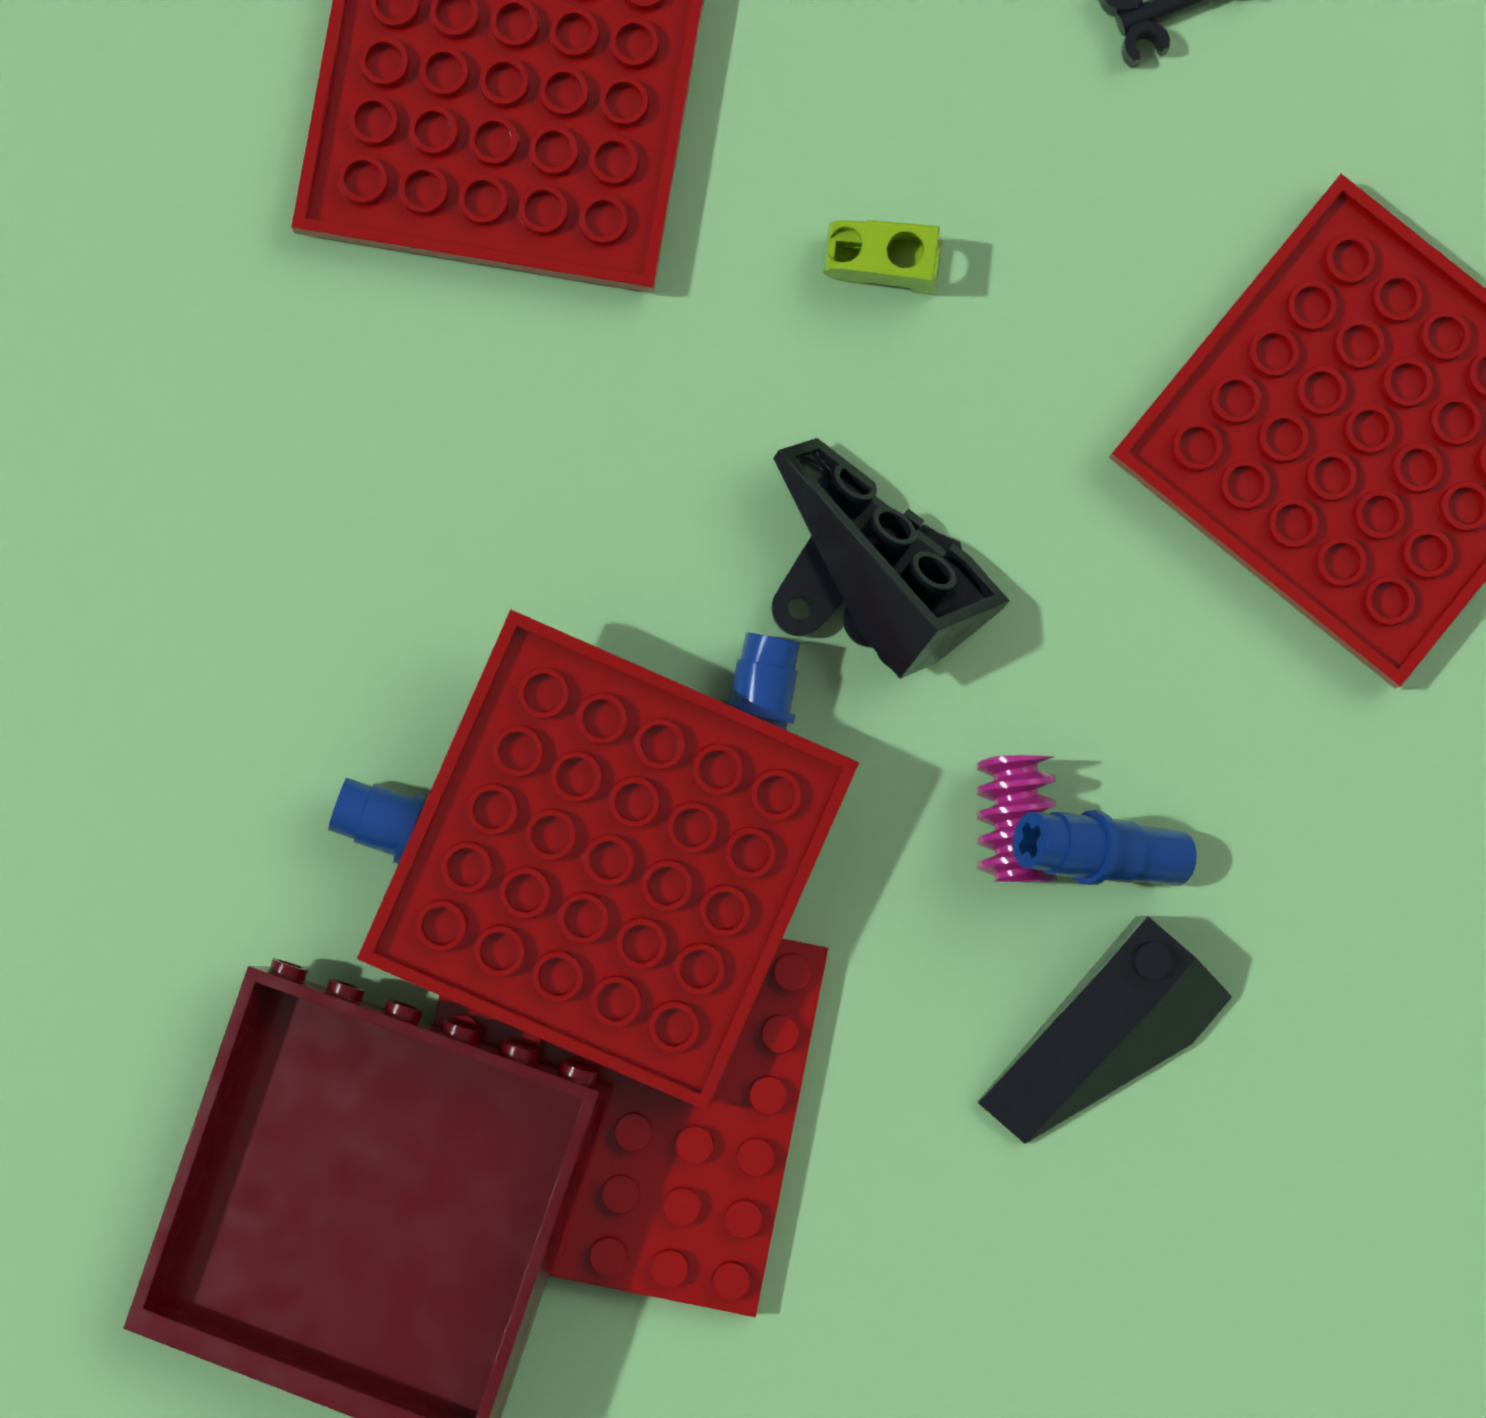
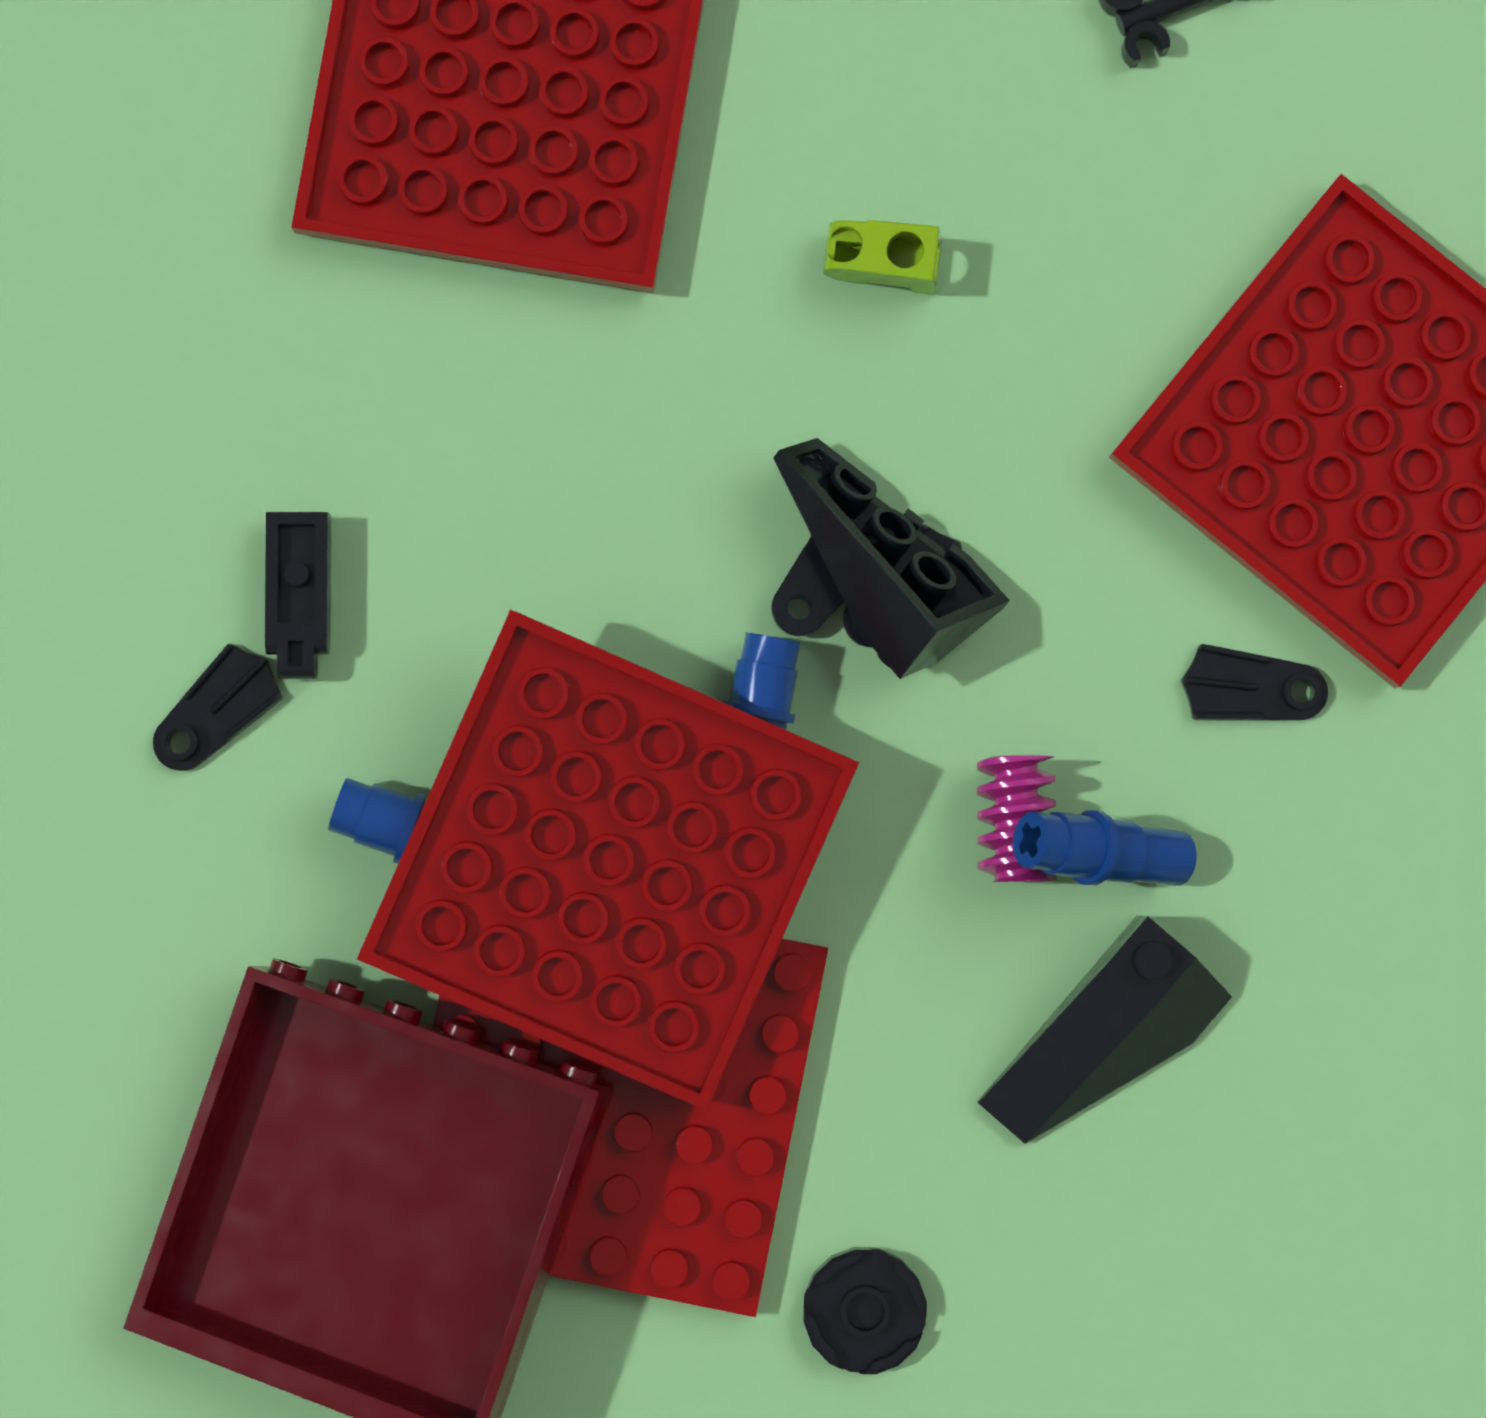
none -> black piece [153,644,283,771]
none -> black hinge [265,512,331,679]
none -> black tile [803,1247,927,1375]
none -> black piece [1181,644,1328,721]

